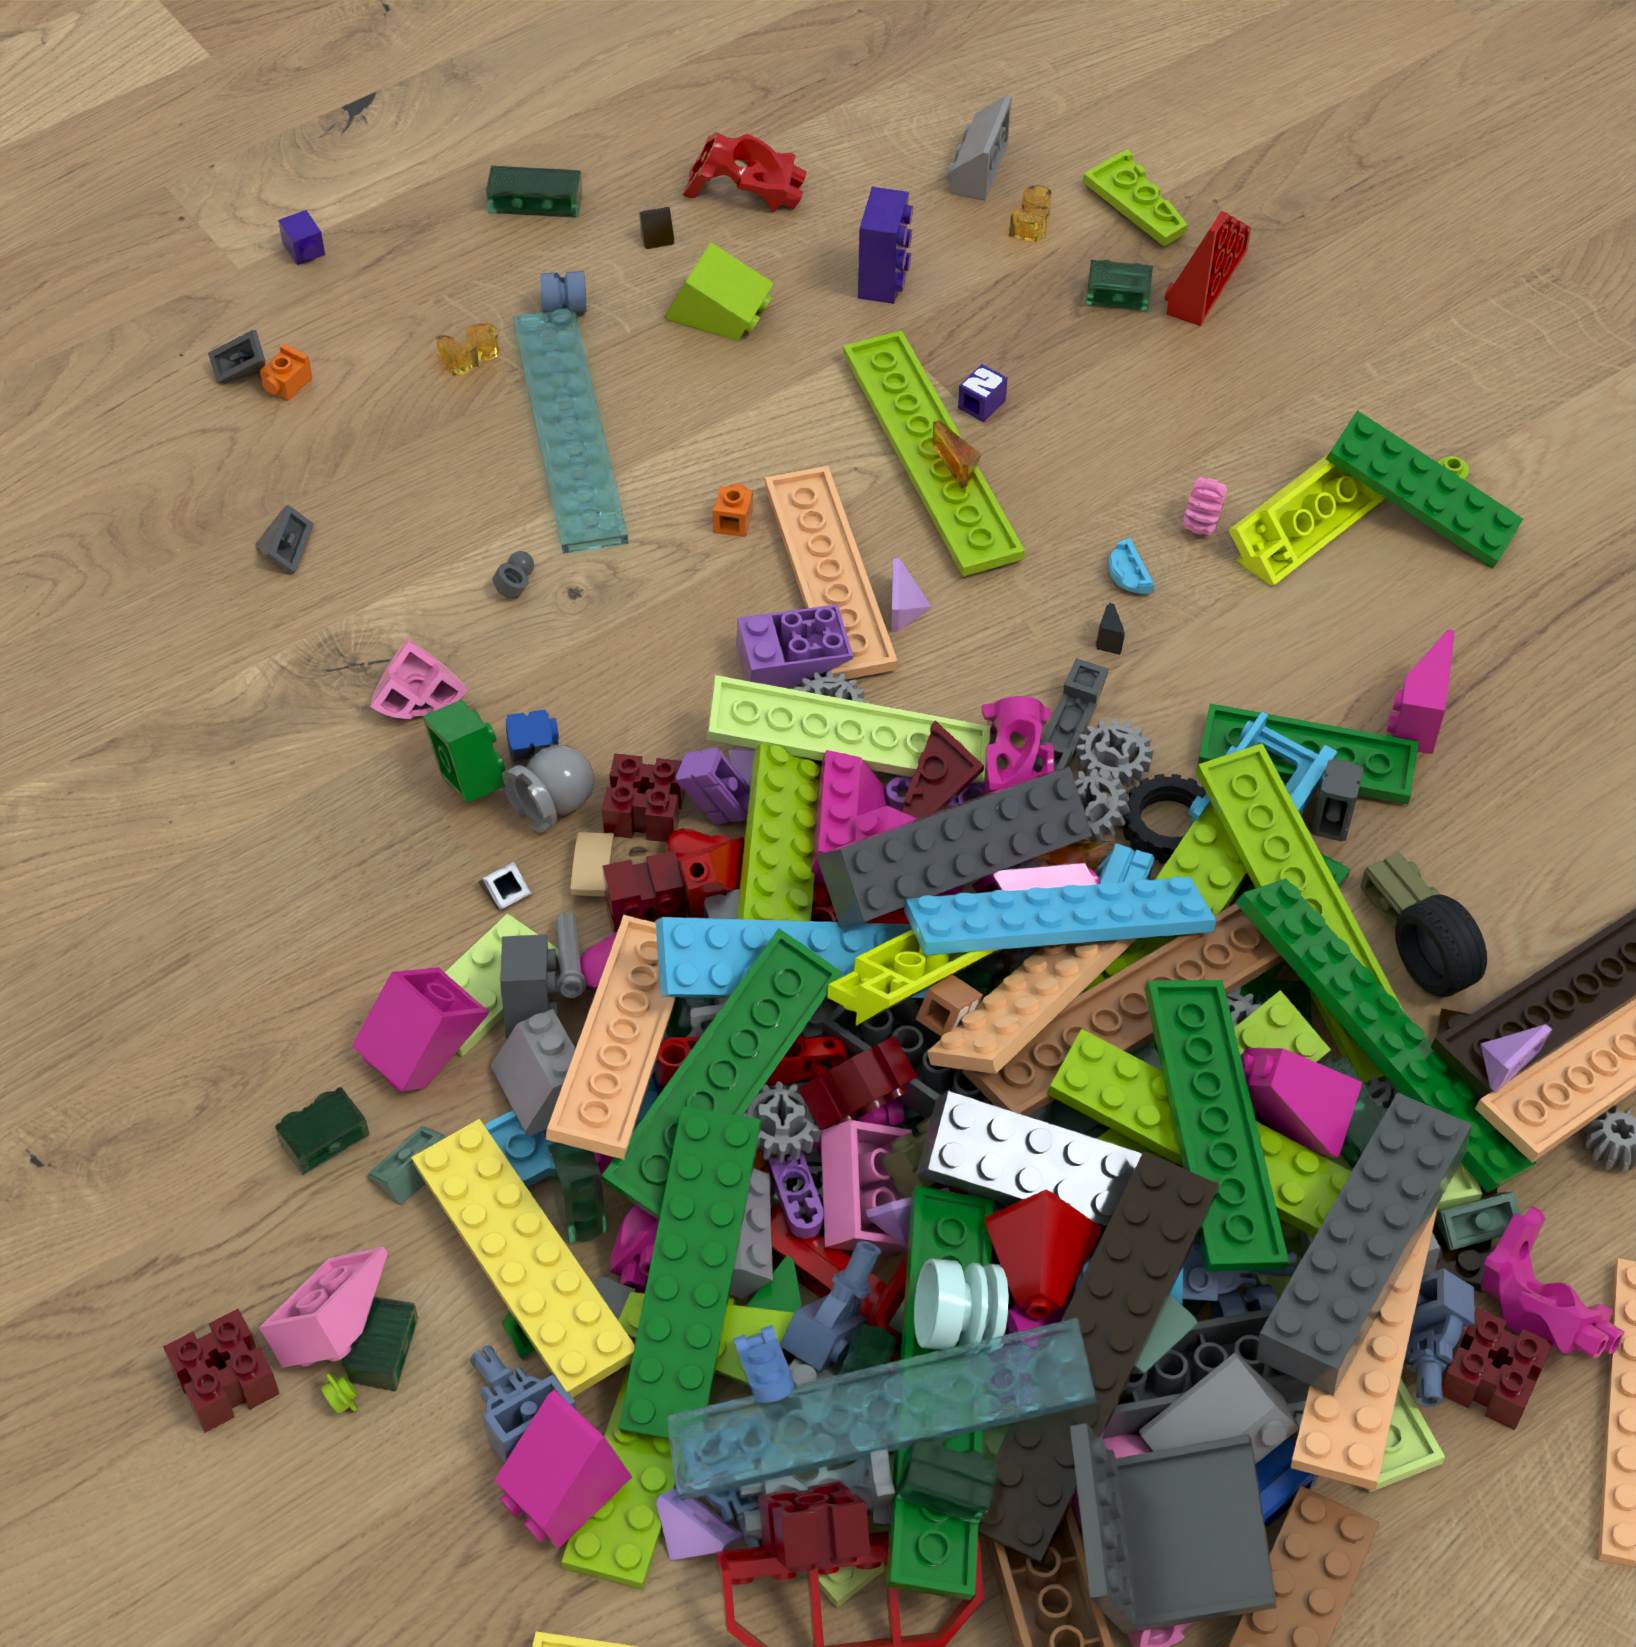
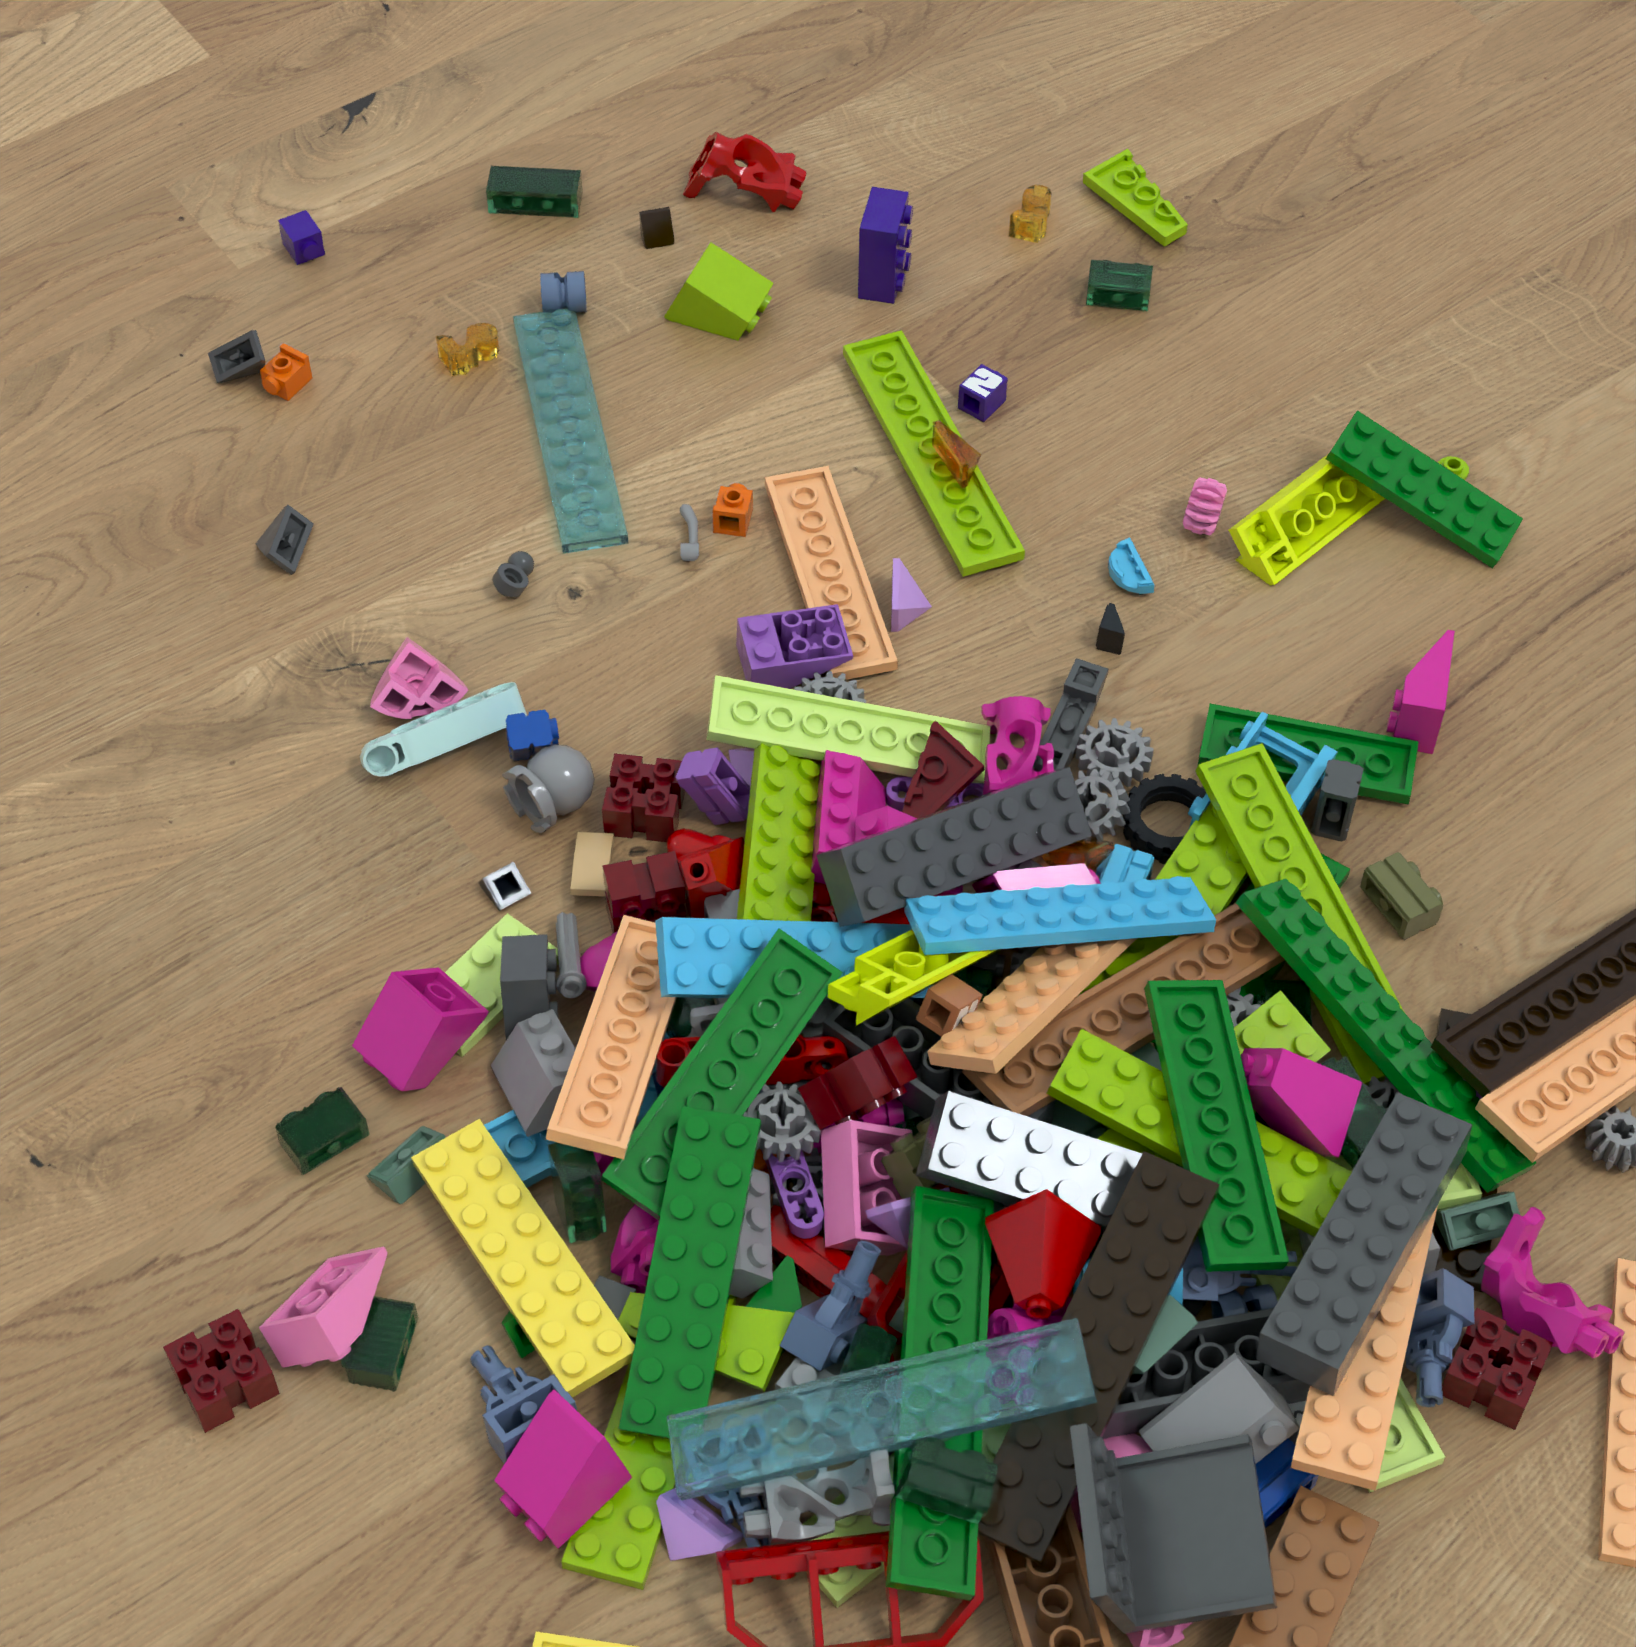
lime plate [321,1372,359,1414] -> none
green brick [422,700,505,803] -> none
medium blue plate [733,1325,794,1403] -> none
dark red brick [758,1481,871,1572] -> none
light aqua wheel [914,1259,1009,1354] -> none
light grey slope [947,96,1012,201] -> none
red slope [1164,211,1251,326] -> none
black tyre [1395,894,1487,997] -> none
lavender slope [1481,1024,1552,1093] -> none
none -> light aqua piece [360,682,527,777]
none -> light grey piece [680,504,699,561]

